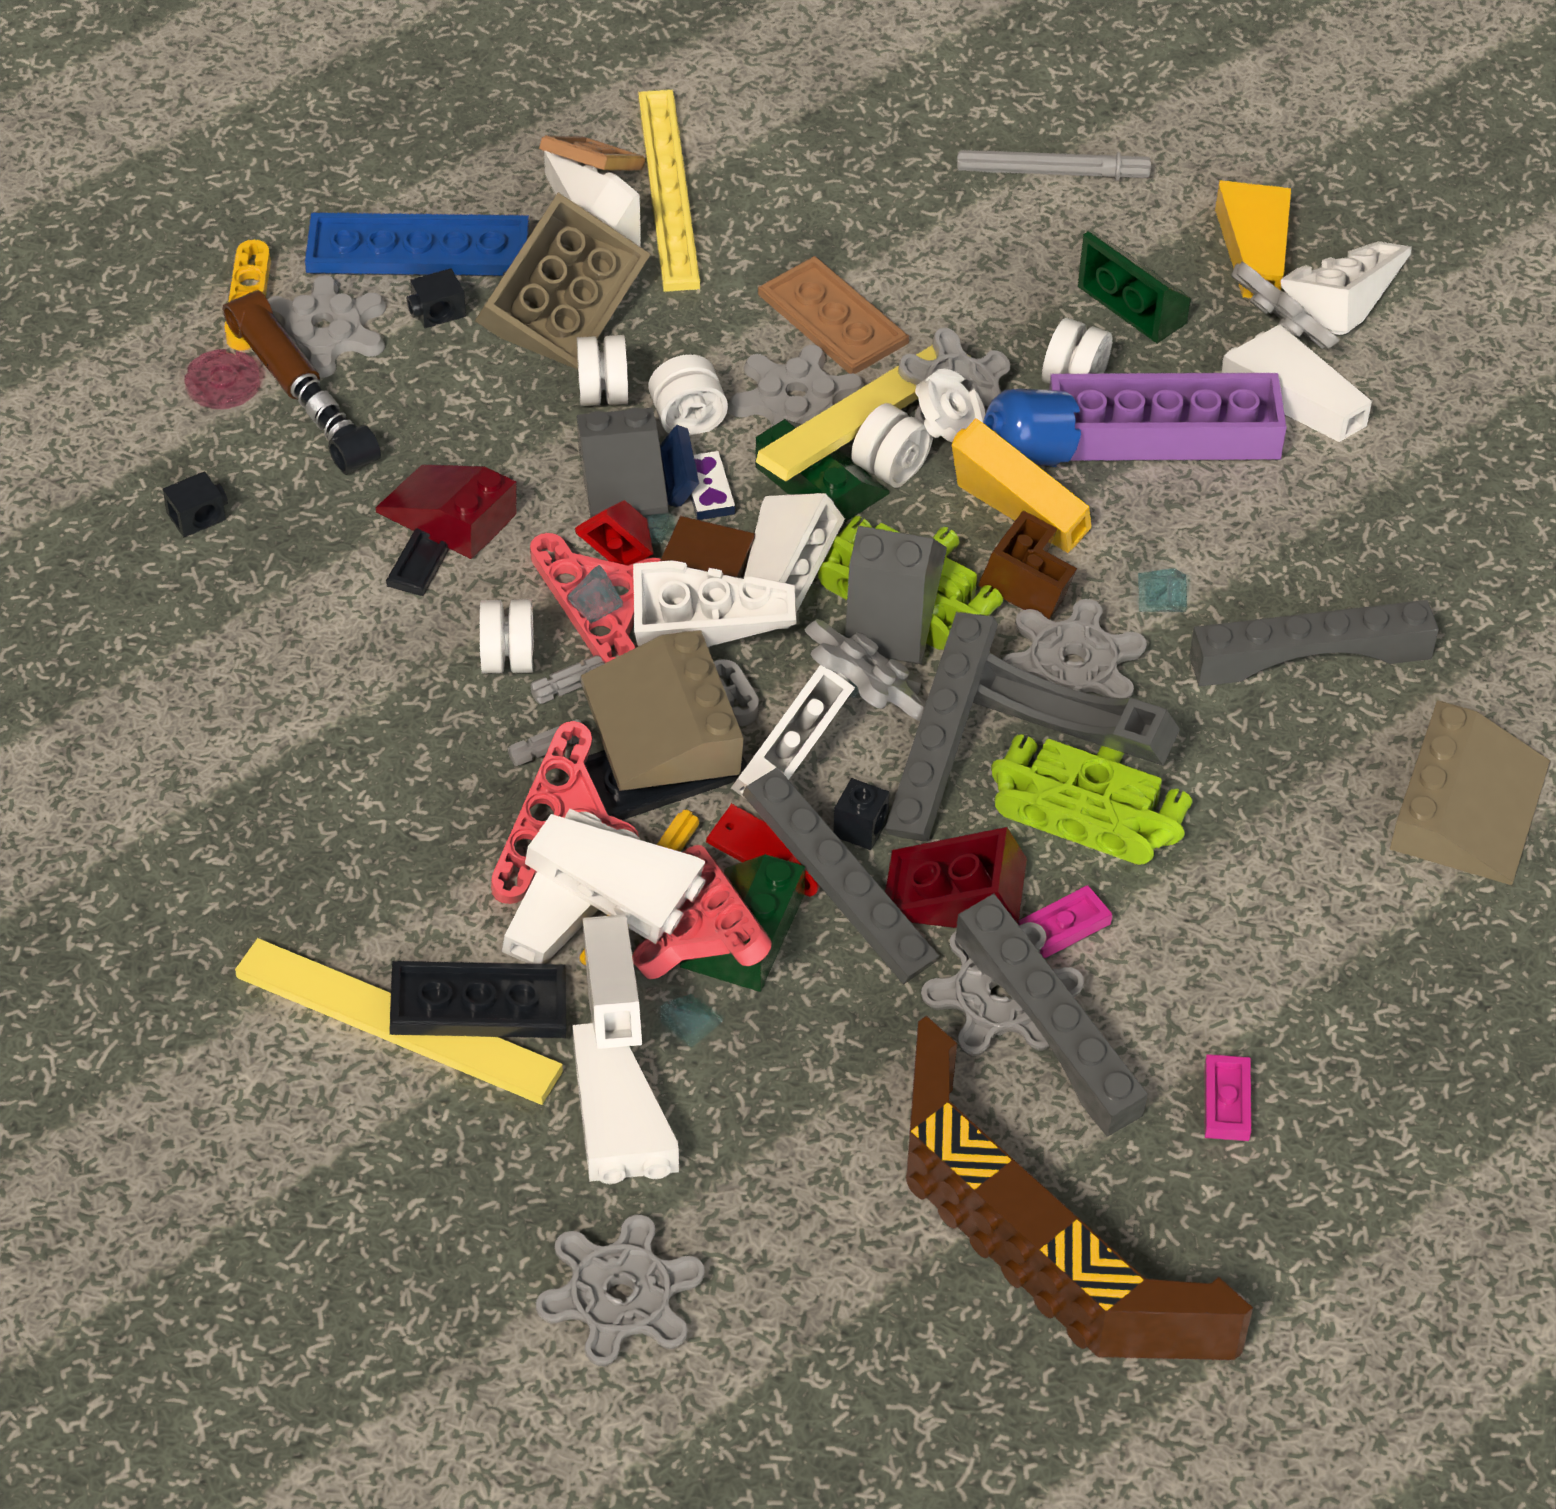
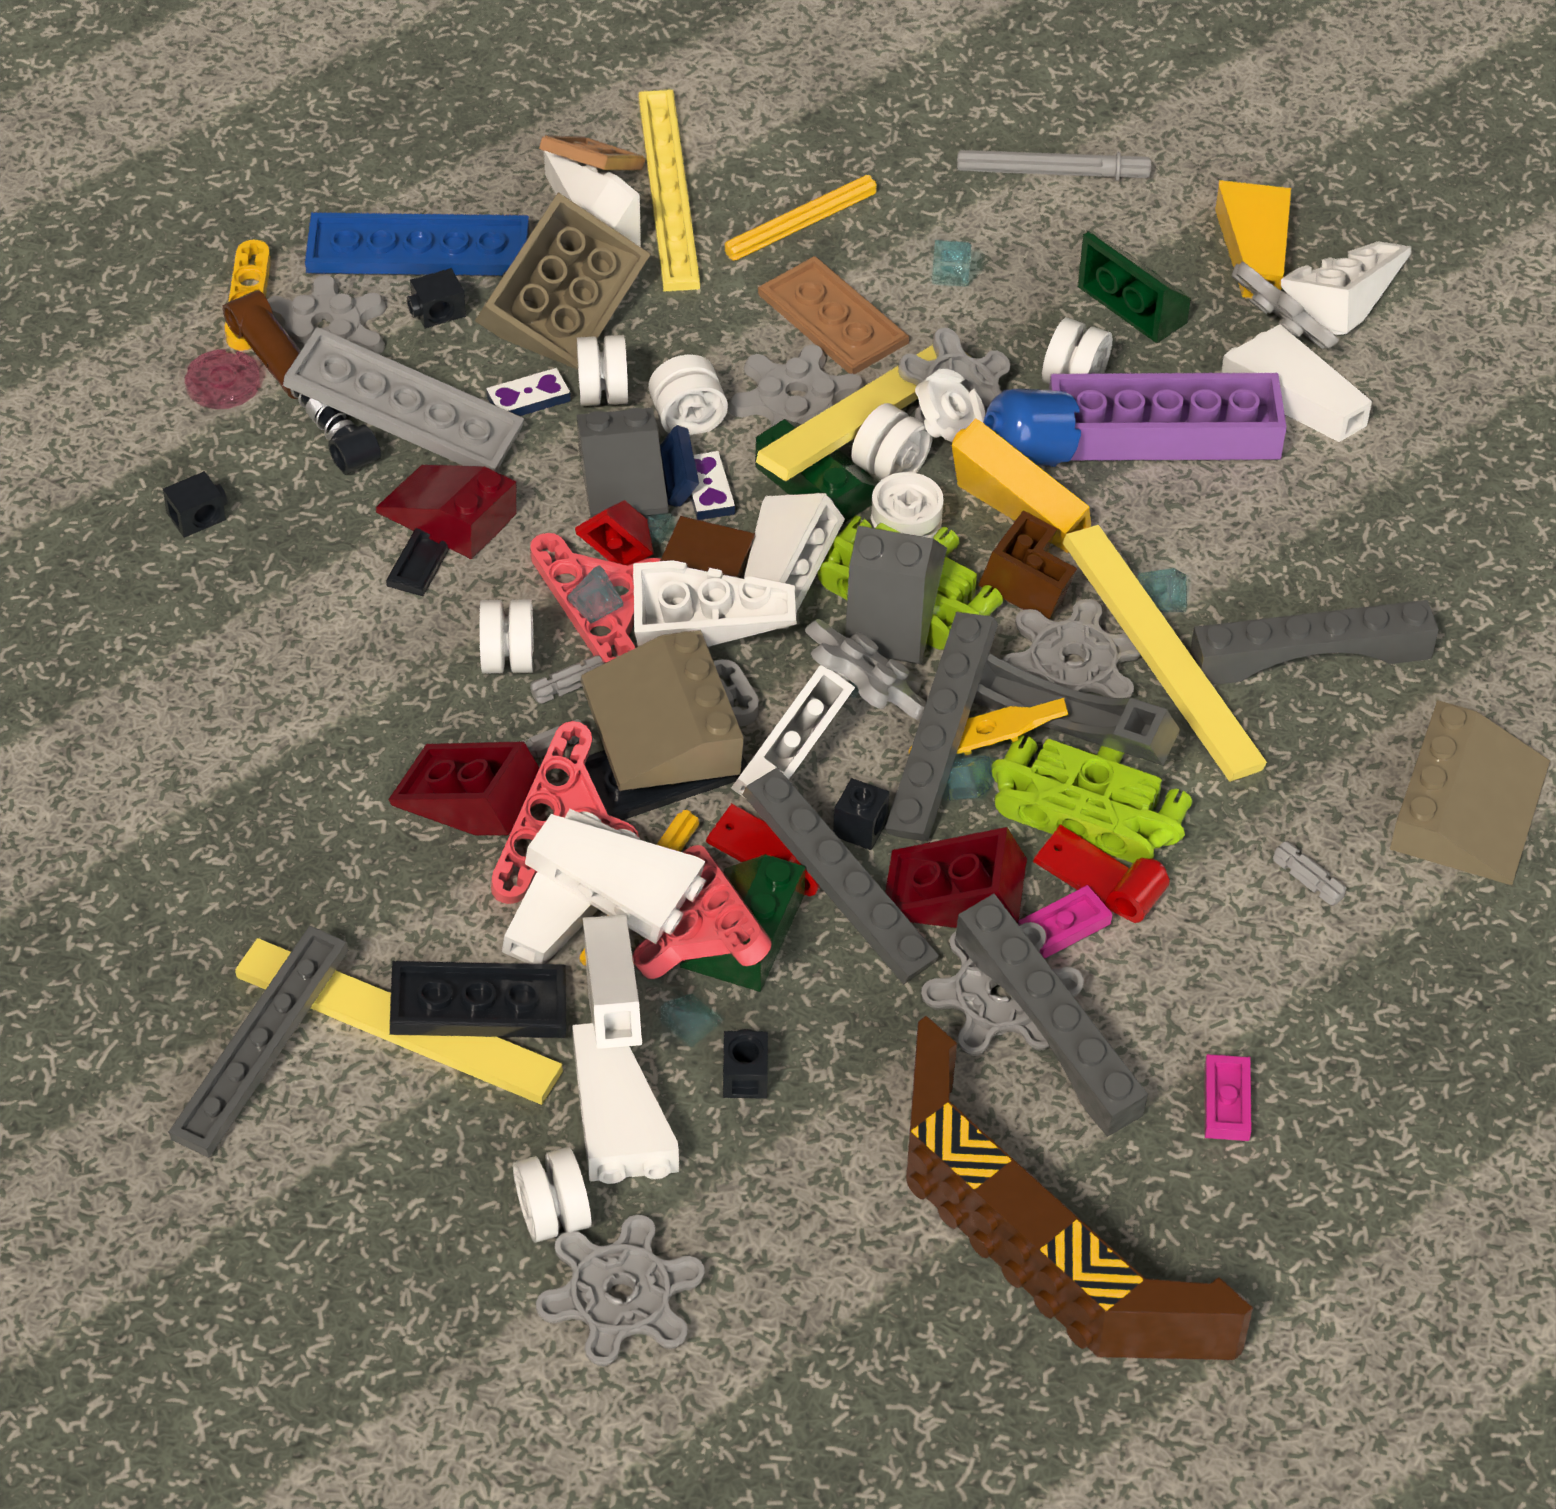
none -> dark grey plate [169,925,349,1158]
none -> light grey plate [283,327,524,472]
none -> dark red slope [388,741,539,836]
none -> tile [486,368,571,416]
none -> white wheel [513,1147,591,1243]
none -> black brick [723,1029,768,1099]
none -> yellow axle [724,175,877,261]
none -> white wheel [871,472,943,538]
none -> yellow piece [909,698,1069,755]
none -> clear light blue slope [932,240,971,287]
none -> clear light blue slope [942,755,994,801]
none -> red door [1033,824,1170,923]
none -> light yellow tile [1063,525,1267,782]
none -> light grey axle [1273,841,1347,906]

